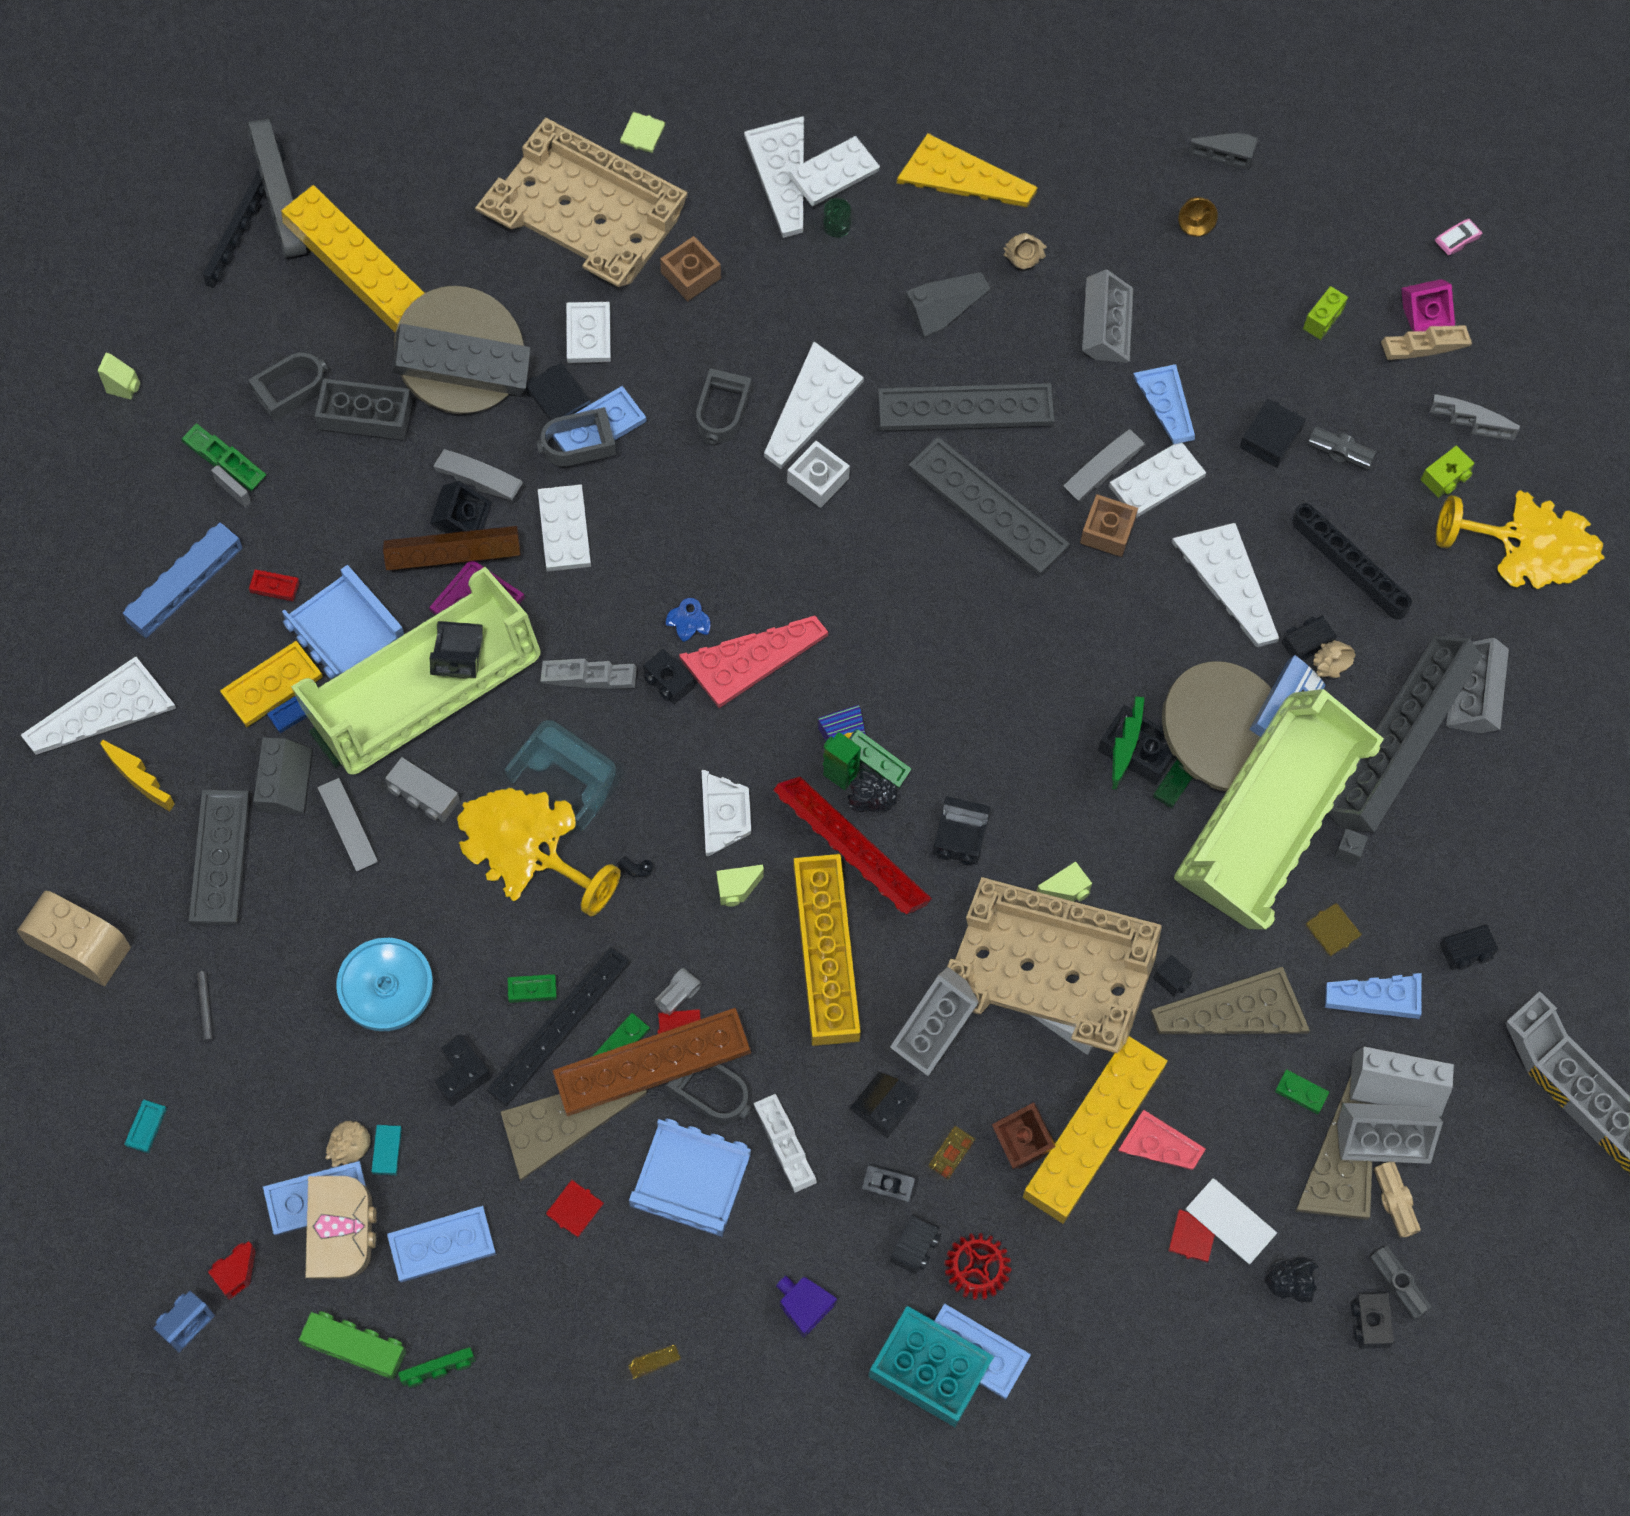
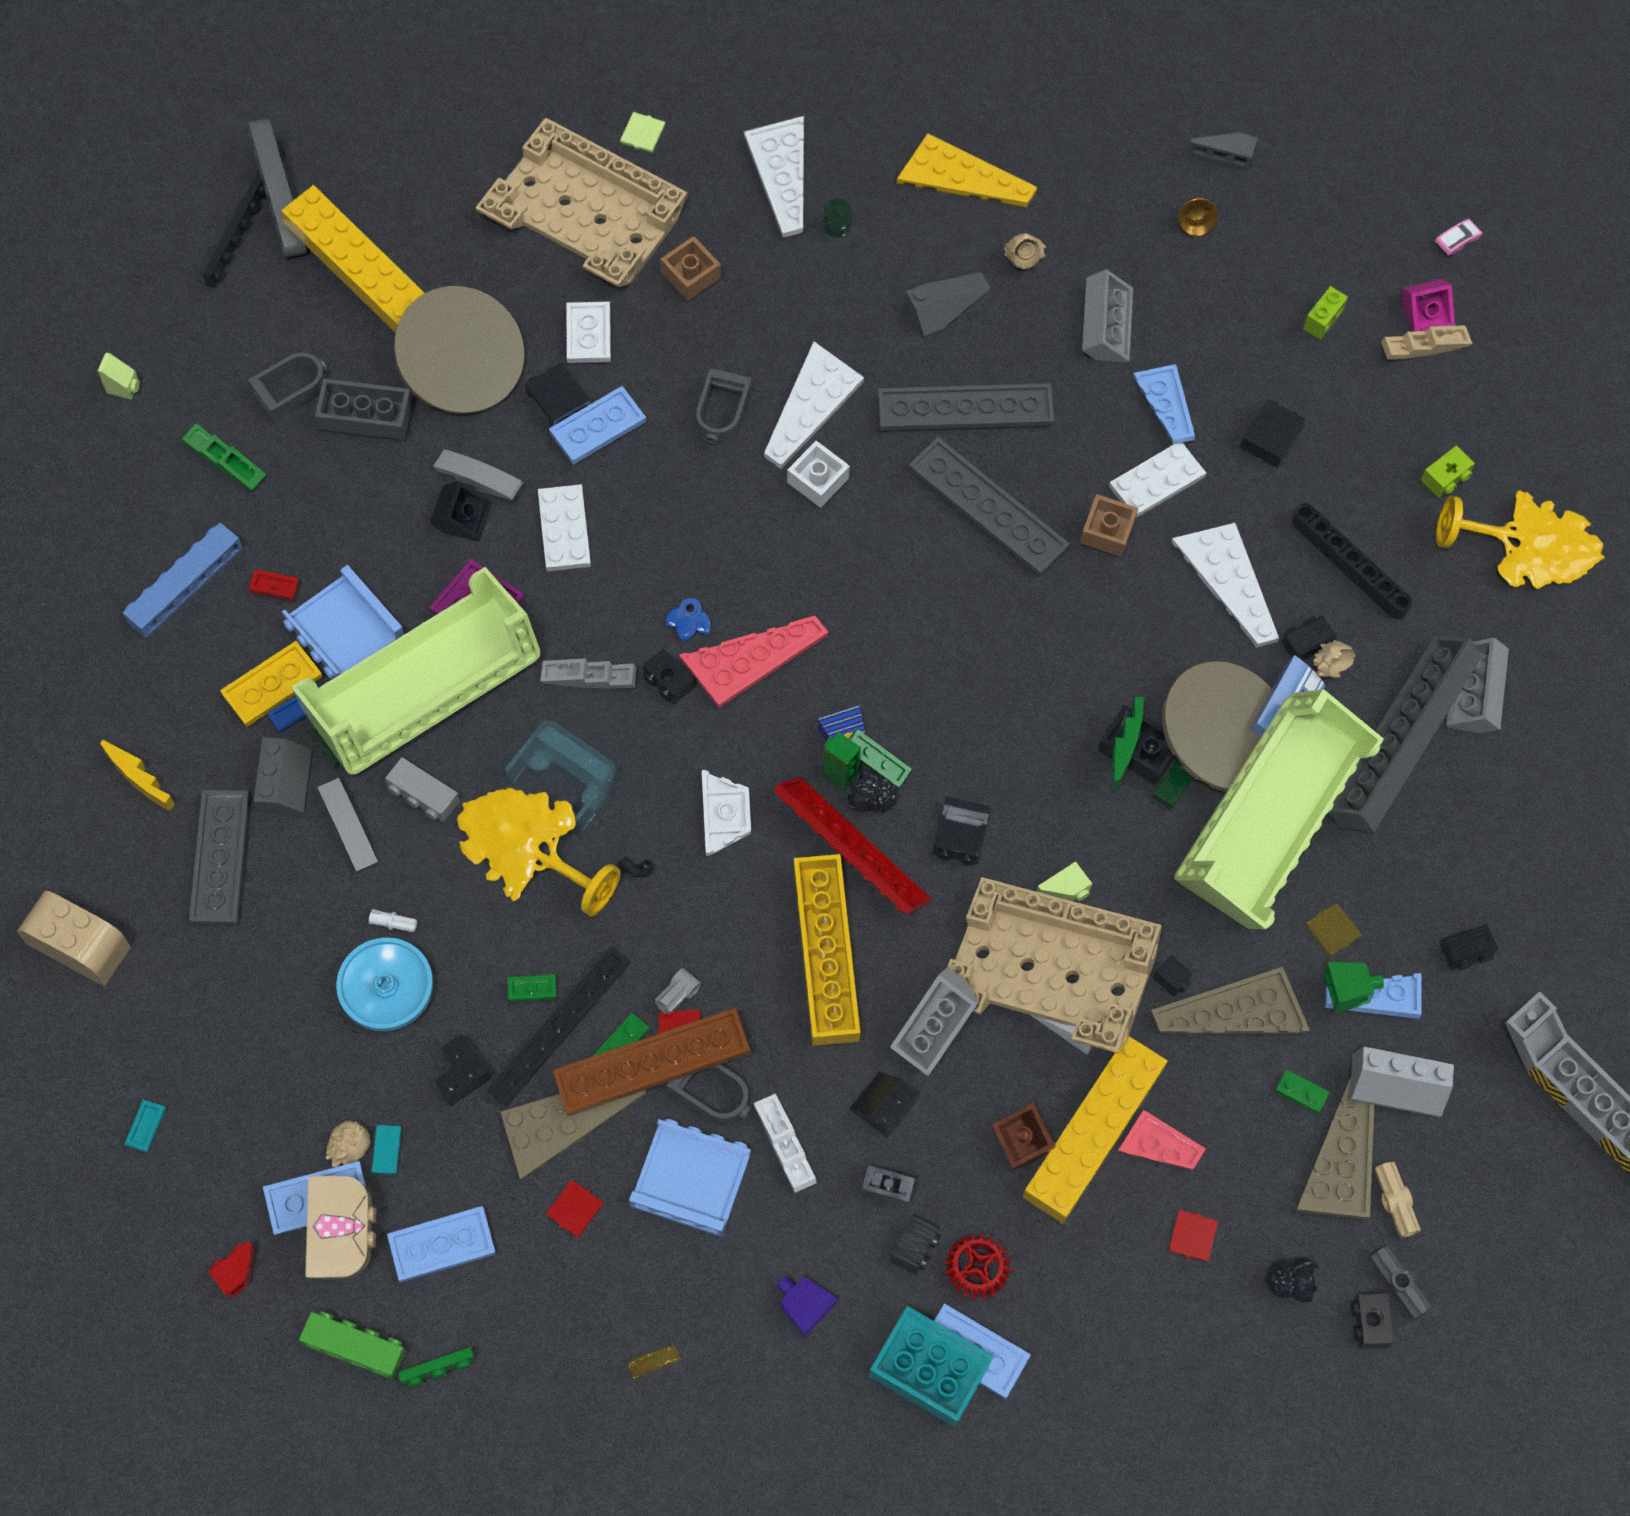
white wing [21,657,176,755] -> none
medium blue slope [154,1291,215,1353] -> none
flat silver bar [197,971,213,1042] -> none
light grey tile [211,466,251,507] -> none
reddish brown brick [383,526,520,570] -> none
dark grey brick [391,323,530,396] -> none
black panel [429,621,483,678] -> none
dark grey window [536,407,616,466] -> none
yellowish green slope [716,865,764,907] -> none
white plate [788,136,880,206] -> none
clear yellow tile [928,1126,975,1180] -> none
light grey slope [1064,429,1145,502] -> none
white sticker [1186,1178,1277,1264] -> none
dark grey piece [1308,426,1377,470] -> none
dark grey brick [1334,829,1368,867] -> none
light grey slope [1337,1103,1443,1164] -> none
light grey slope [1429,394,1520,440] -> none
none -> white axle [369,909,417,932]
none -> green torso [1323,962,1384,1013]

